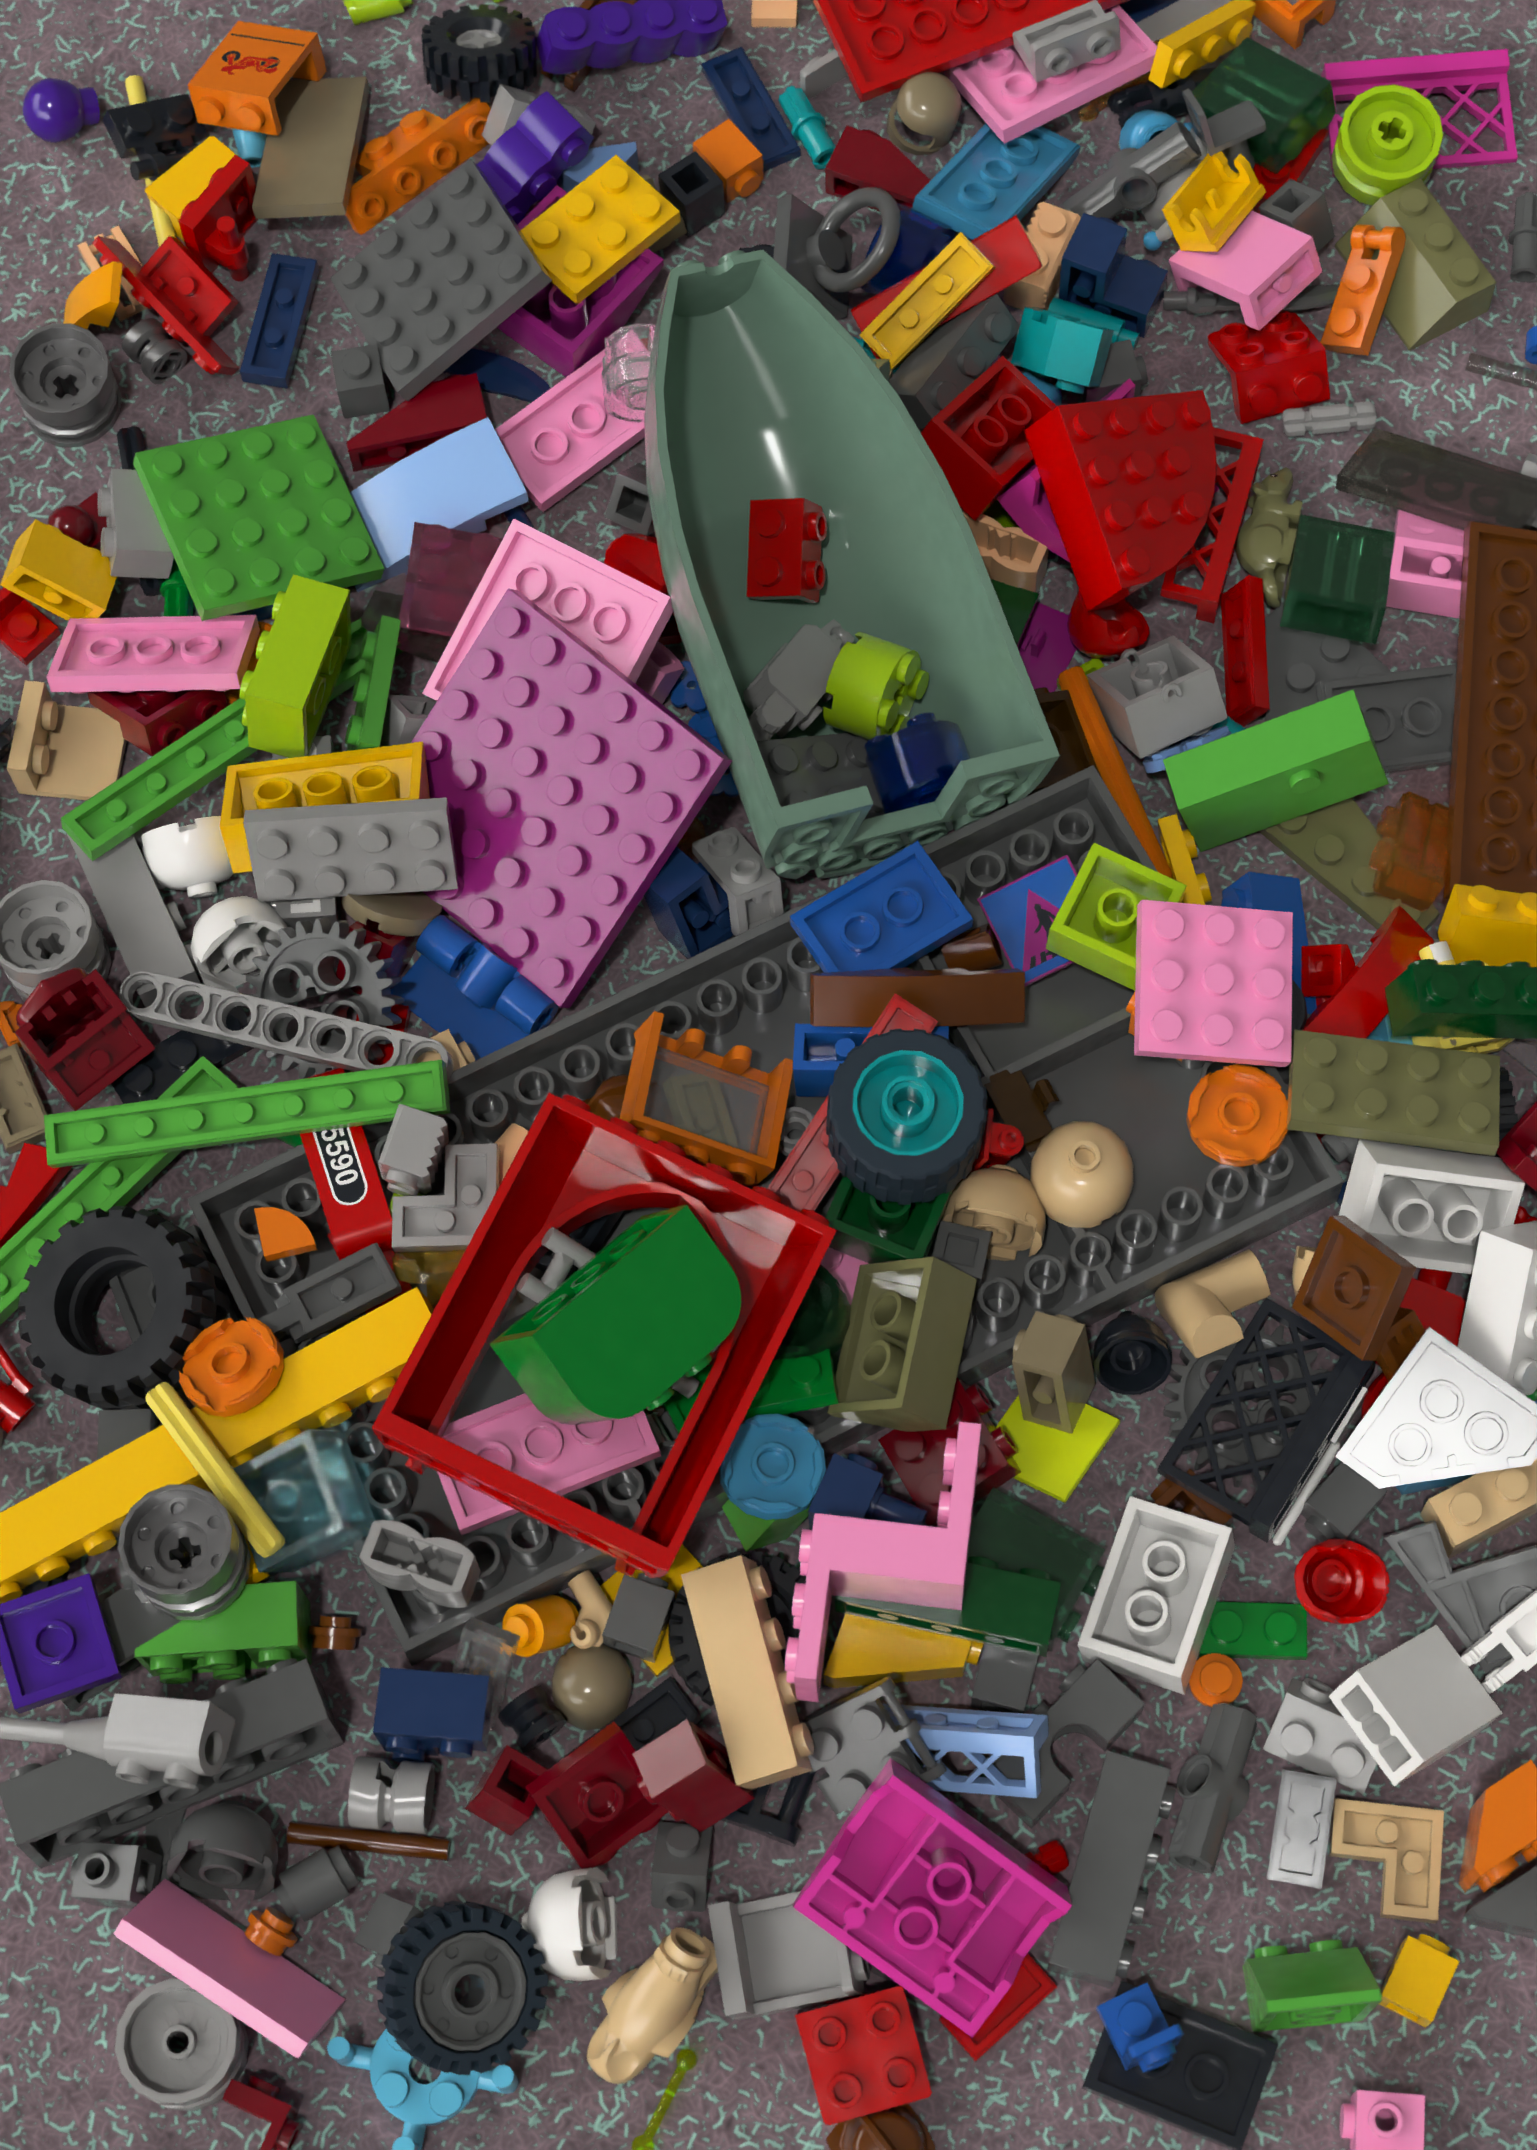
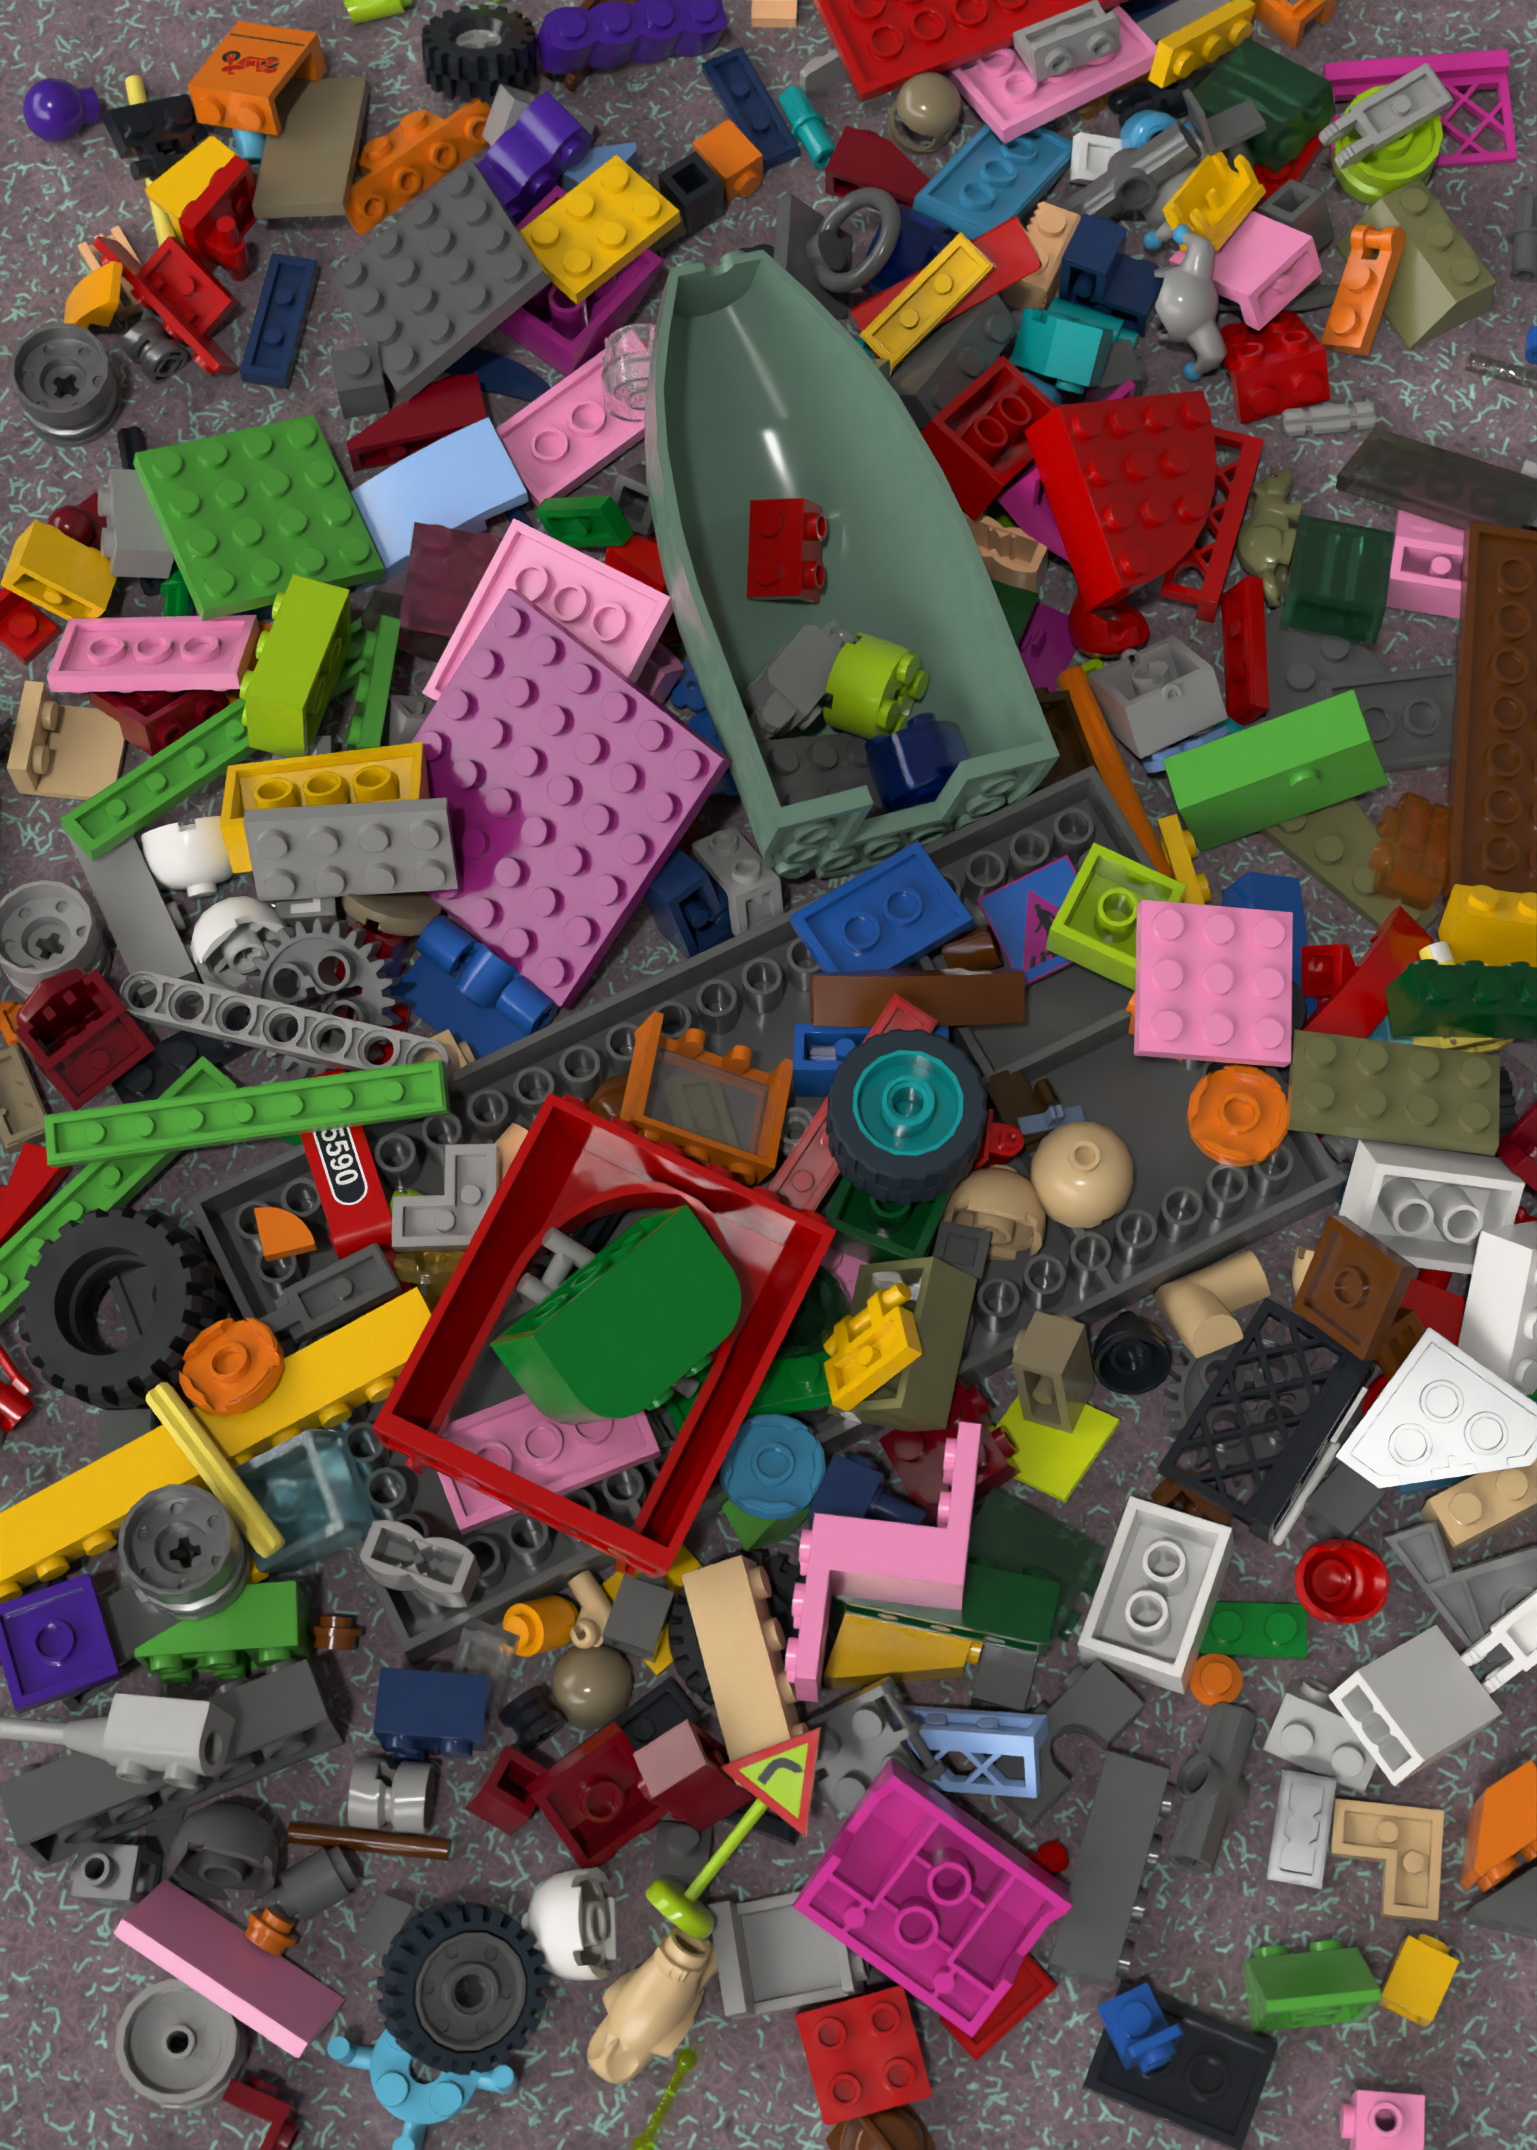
light grey brick [378,1104,449,1196] -> none
none -> green plate [535,496,634,547]
none -> lime piece [645,1727,821,1941]
none -> yellow plate [823,1281,923,1412]
none -> sand blue piece [1017,1104,1085,1136]
none -> white plate [1070,132,1122,185]
none -> light grey piece [1154,224,1227,382]
none -> light grey hinge [1318,63,1454,170]

